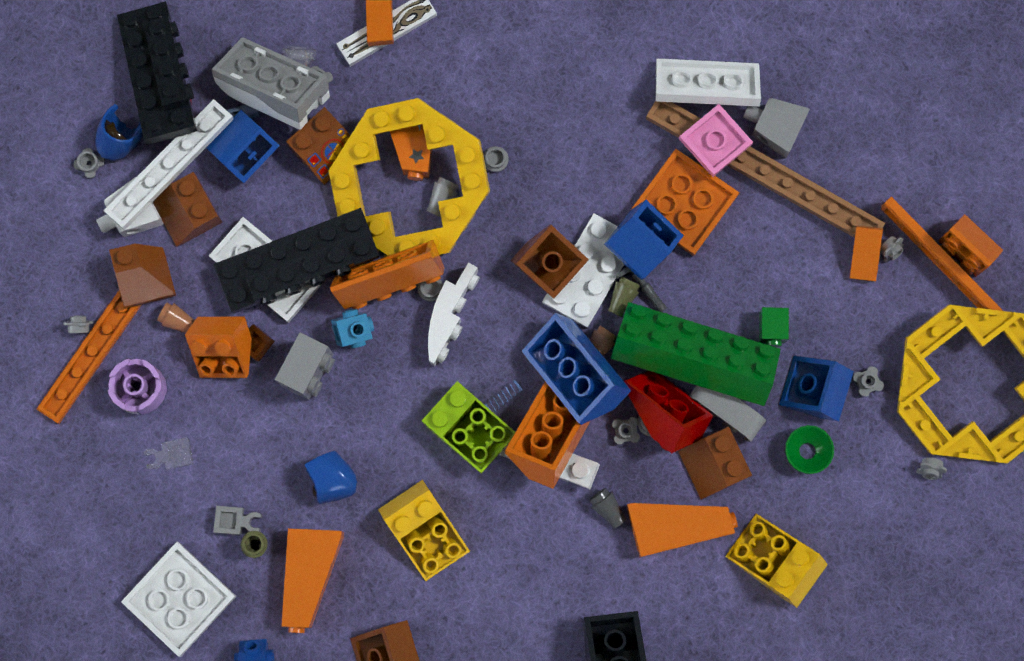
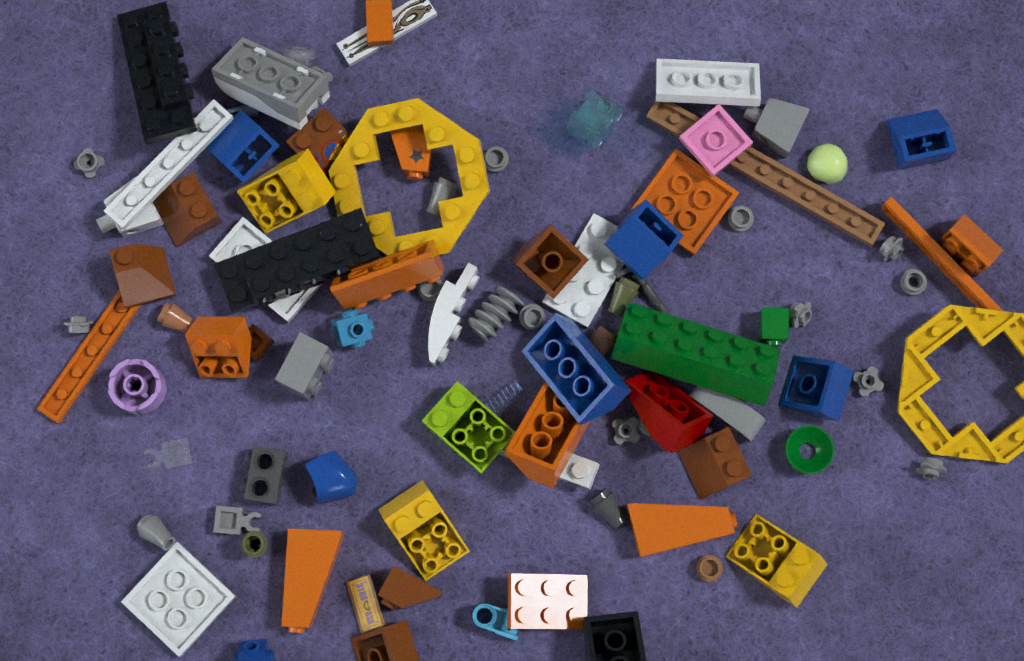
blue piece [95,104,143,161] -> none
orange tile [850,226,883,281] -> none
none -> light grey cone [137,514,176,551]
none -> yellow slope [237,148,336,234]
none -> dark grey brick [241,446,288,506]
none -> slope [346,574,387,634]
none -> dark orange slope [378,566,444,610]
none -> light grey piece [467,286,525,344]
none -> medium azure piece [472,603,519,641]
none -> plate [507,574,587,629]
none -> light grey plate [519,304,545,330]
none -> clear light blue brick [566,88,624,151]
none -> medium nougat plate [696,555,723,582]
none -> light grey plate [728,206,754,232]
none -> light grey plate [789,301,812,328]
none -> yellowish green hair [807,143,848,185]
none -> blue slope [886,109,956,170]
none -> light grey plate [900,269,927,295]

